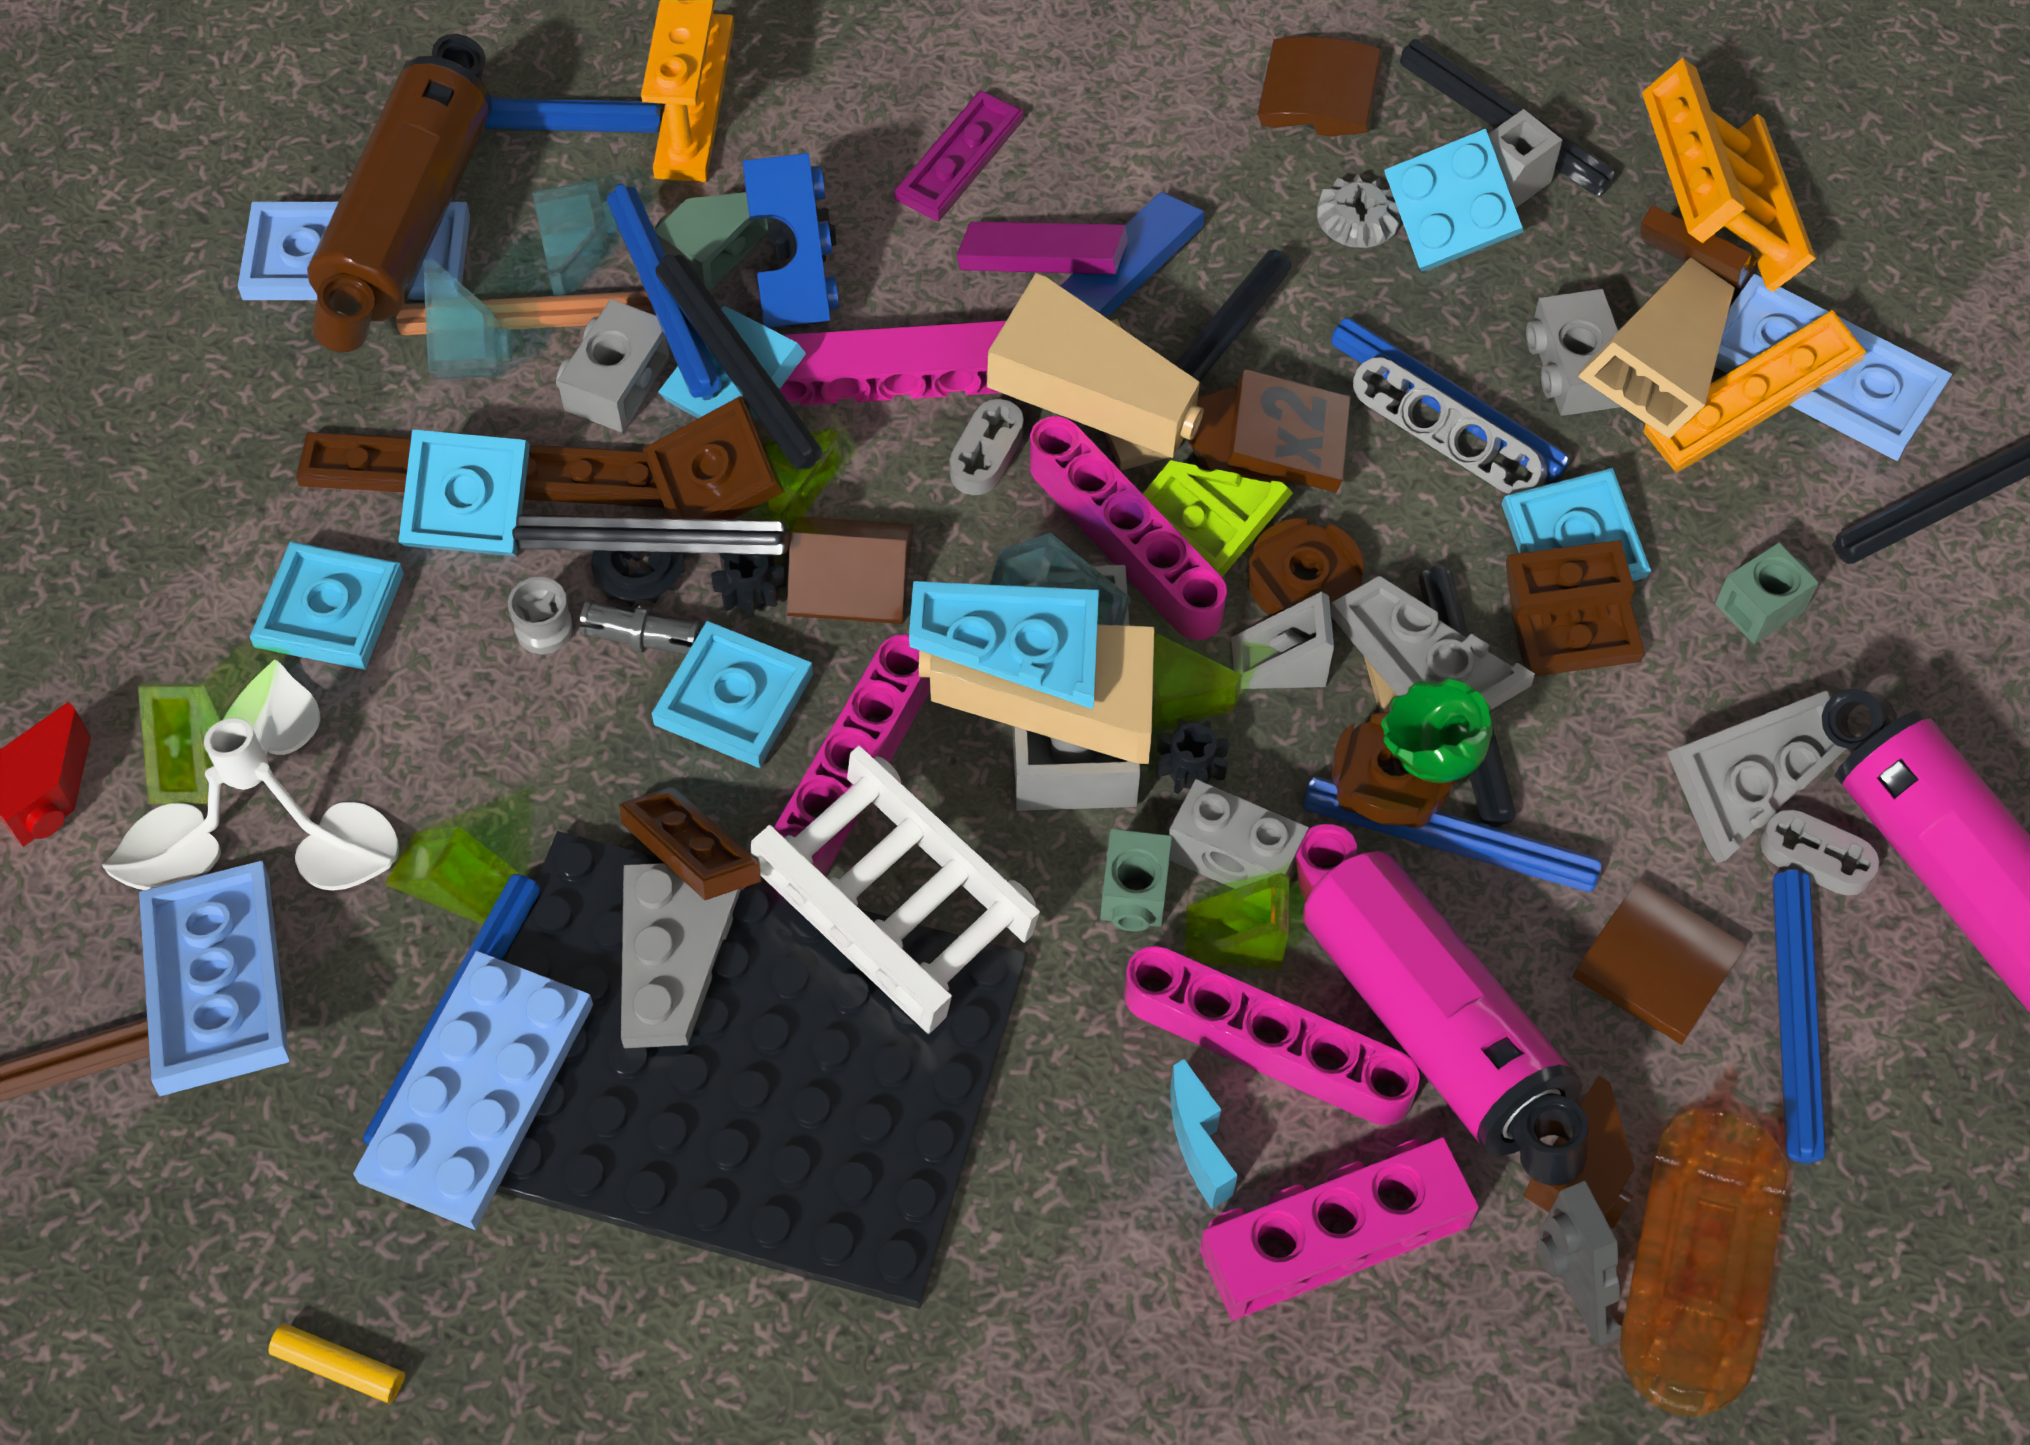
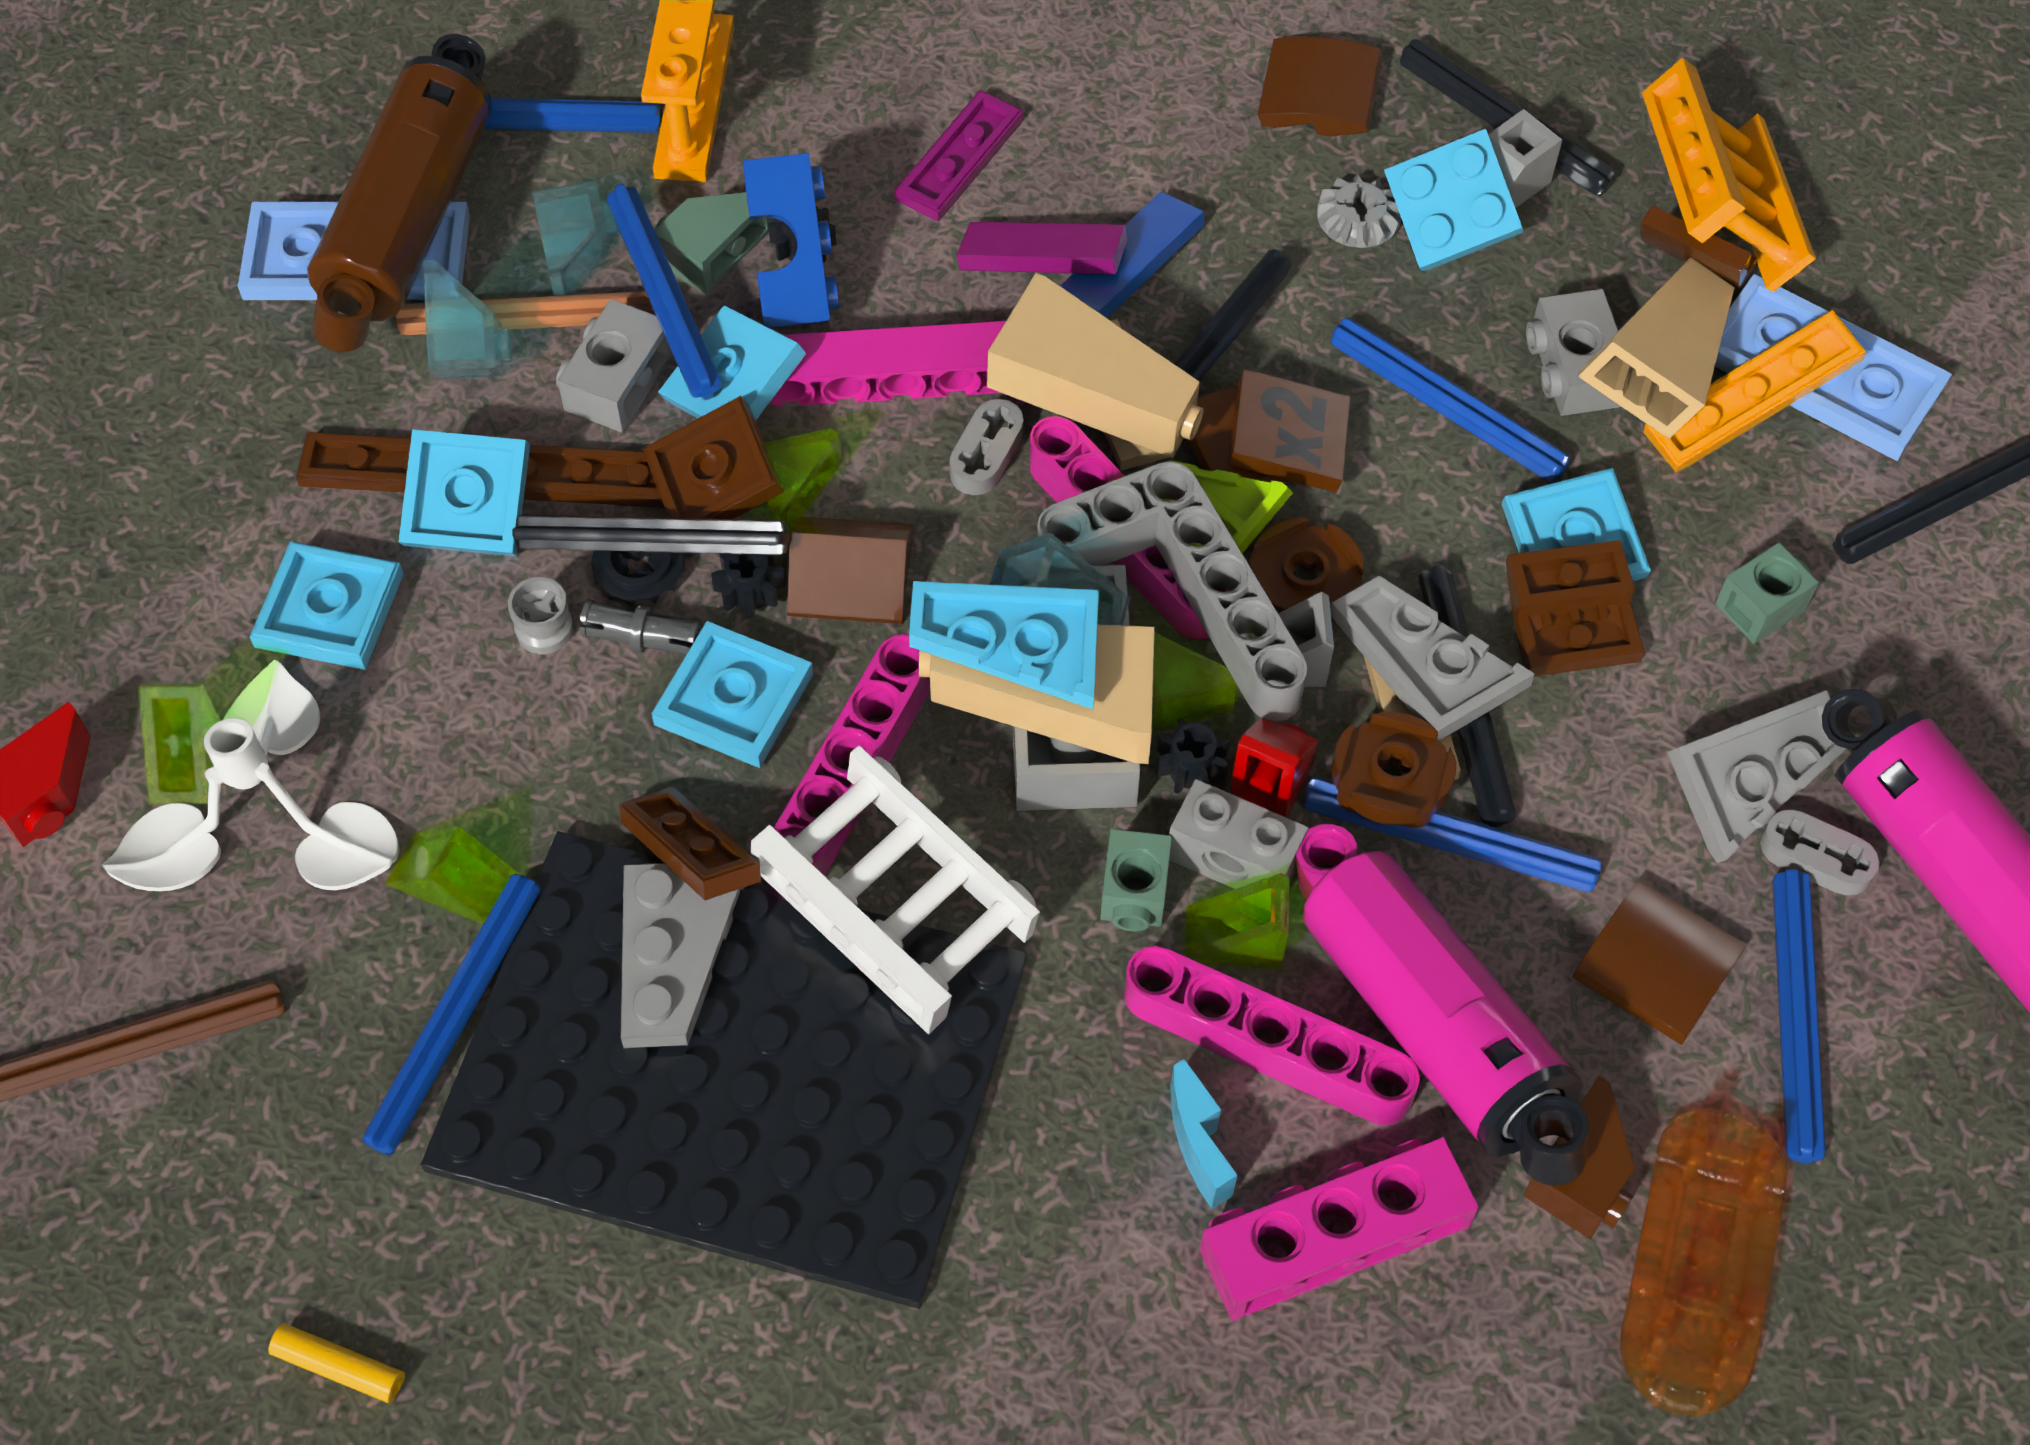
light blue plate [139,861,290,1096] -> none
light blue plate [353,951,593,1230] -> none
black axle [655,254,823,470] -> none
light grey beam [1353,357,1547,495] -> none
green hair [1381,677,1493,784] -> none
dark grey wing [1537,1181,1622,1348] -> none
none -> light grey beam [1036,461,1307,722]
none -> red slope [1230,717,1318,818]

